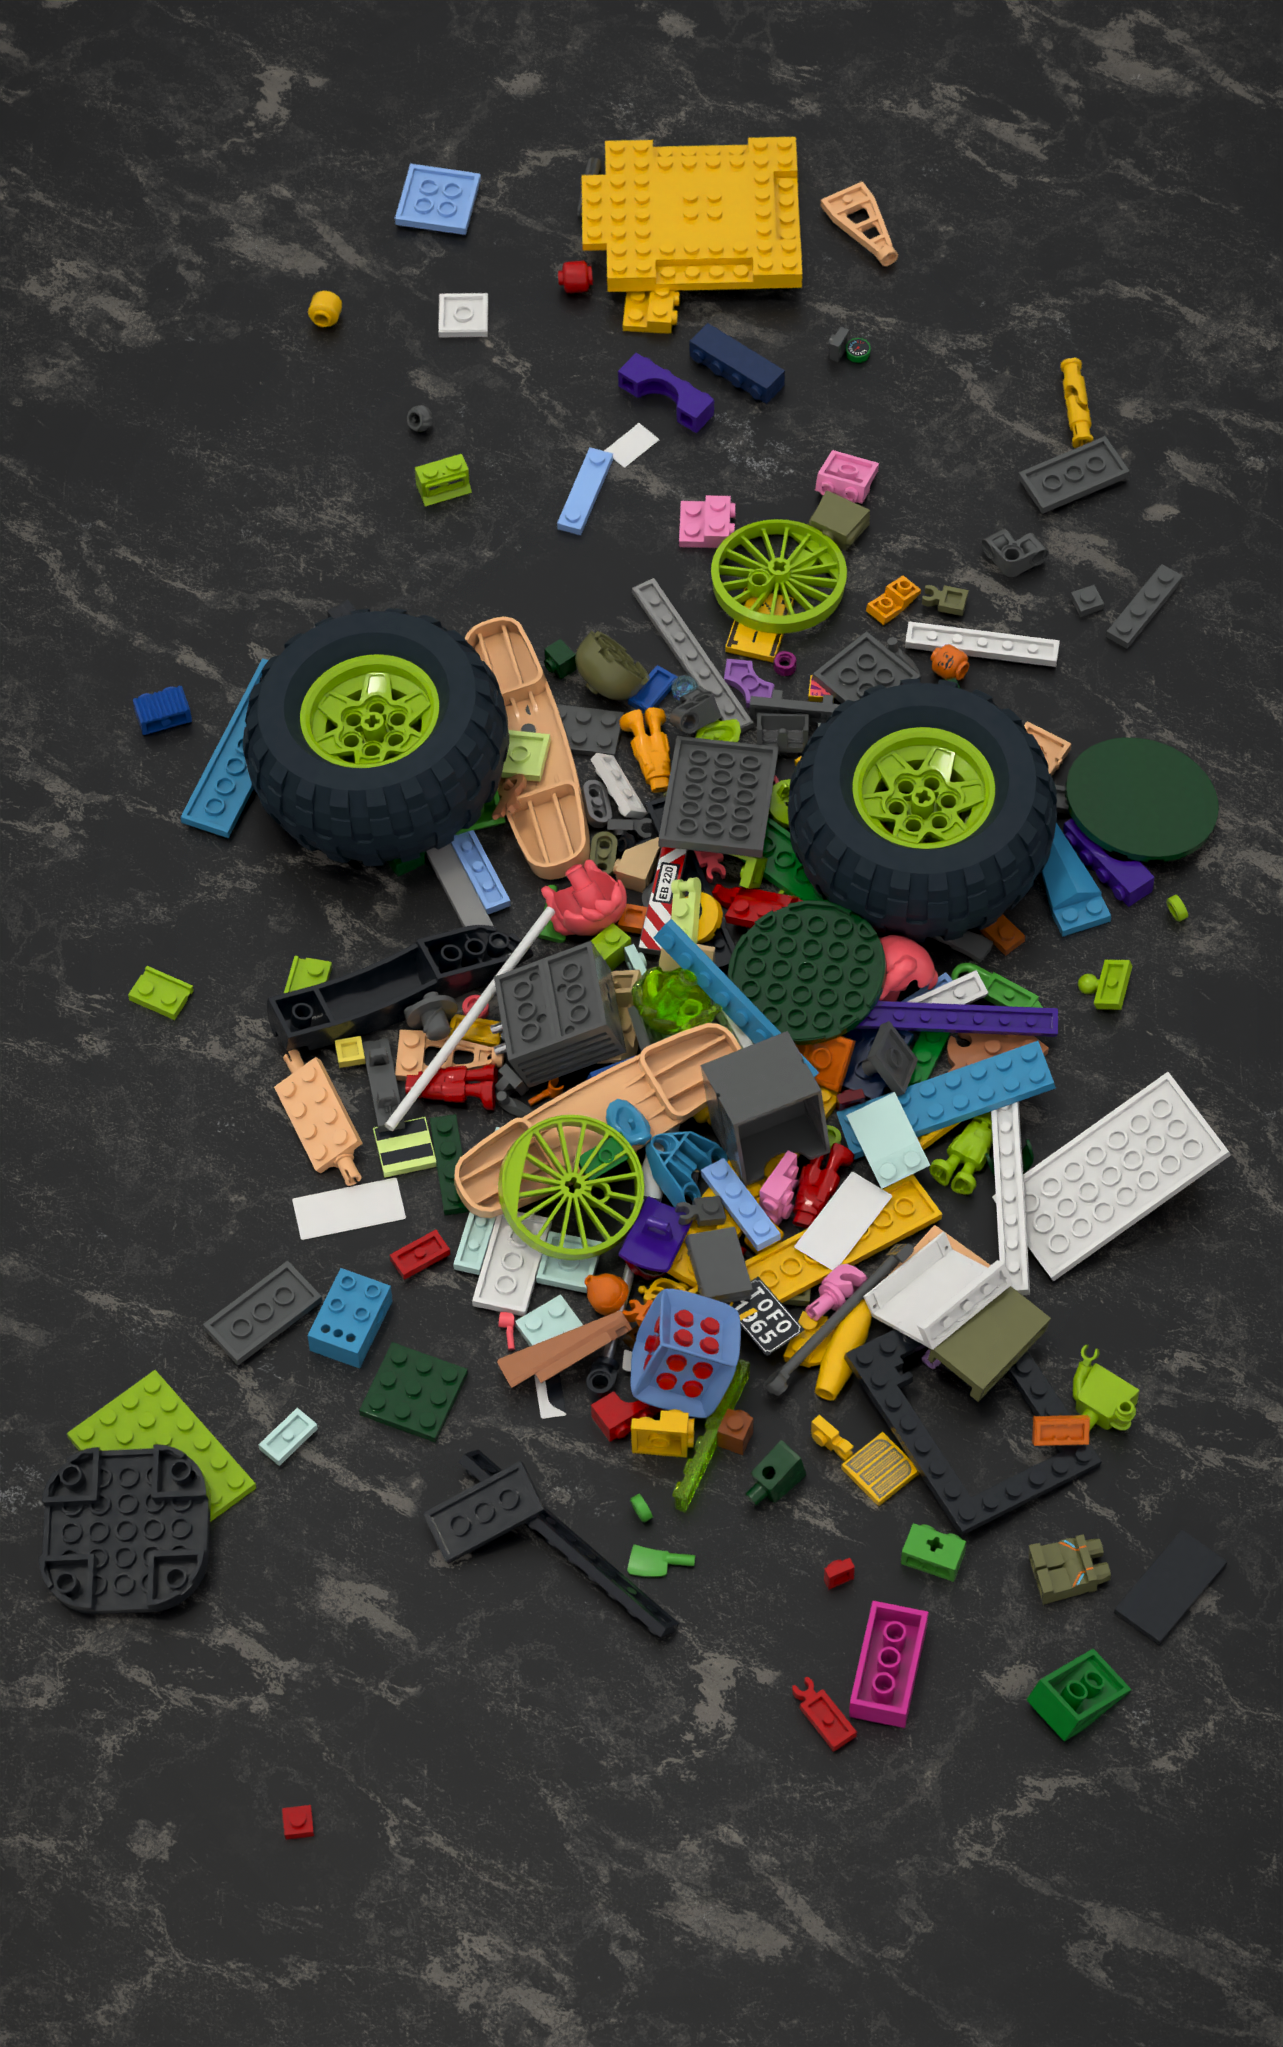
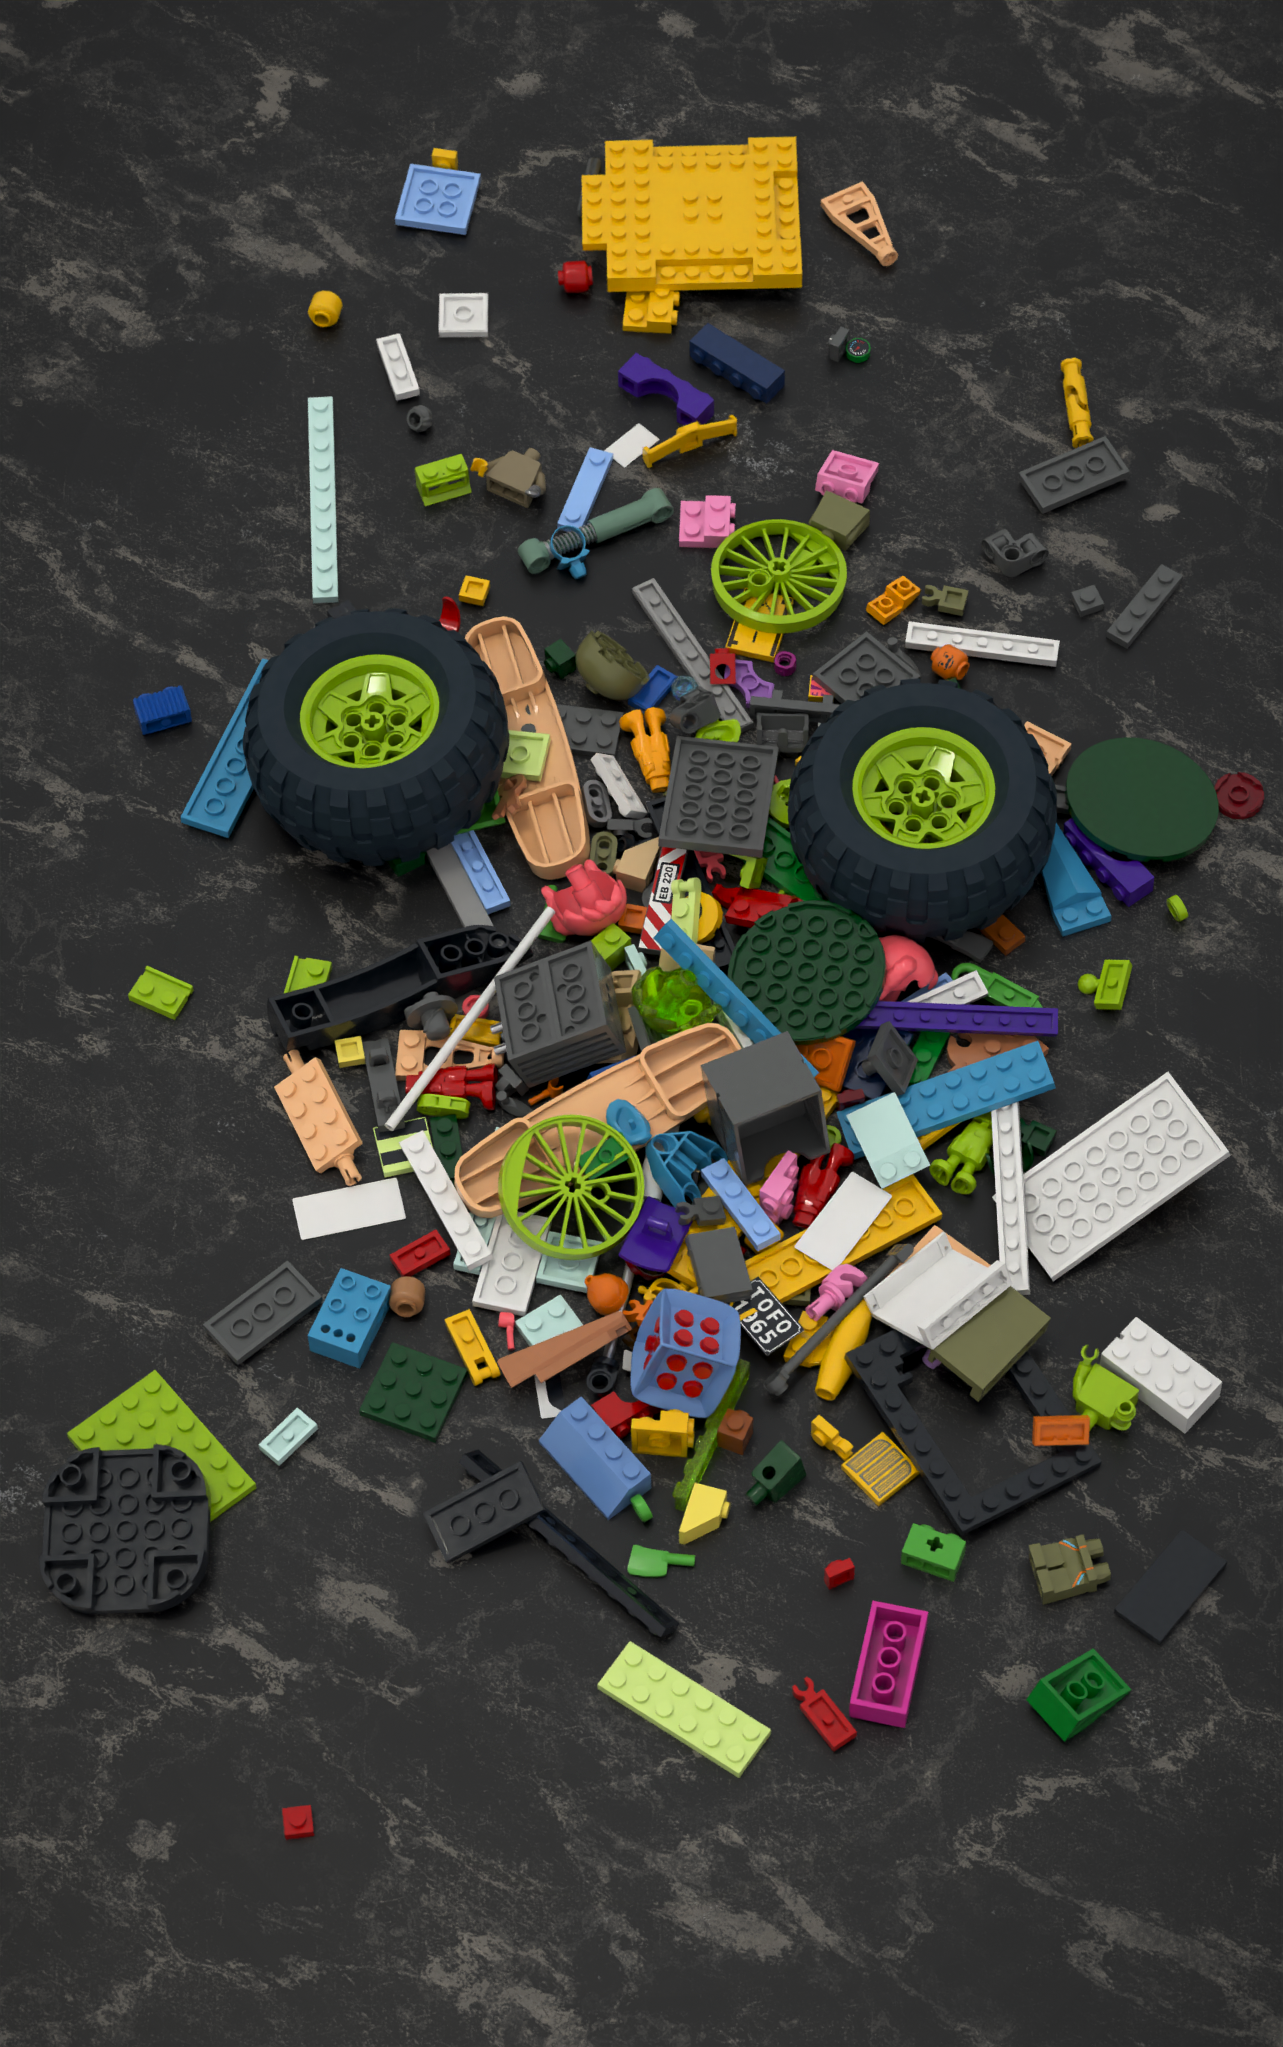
none -> light aqua plate [308,397,338,604]
none -> white plate [376,333,420,401]
none -> medium nougat head [389,1276,426,1317]
none -> white plate [399,1130,494,1271]
none -> lime piece [416,1094,471,1119]
none -> yellow plate [432,148,458,170]
none -> red helmet [439,596,460,632]
none -> yellow plate [445,1309,500,1386]
none -> yellow plate [459,575,490,606]
none -> dark tan torso [470,448,546,508]
none -> sand green piece [517,488,674,574]
none -> medium blue slope [539,1397,651,1520]
none -> dark azure piece [549,525,589,579]
none -> yellowish green plate [598,1641,771,1778]
none -> yellow plate [642,415,737,468]
none -> light yellow slope [679,1483,731,1545]
none -> red bracket [710,648,736,684]
none -> dark green plate [1020,1117,1057,1157]
none -> white piece [1100,1317,1222,1433]
none -> dark red tile [1214,772,1264,820]

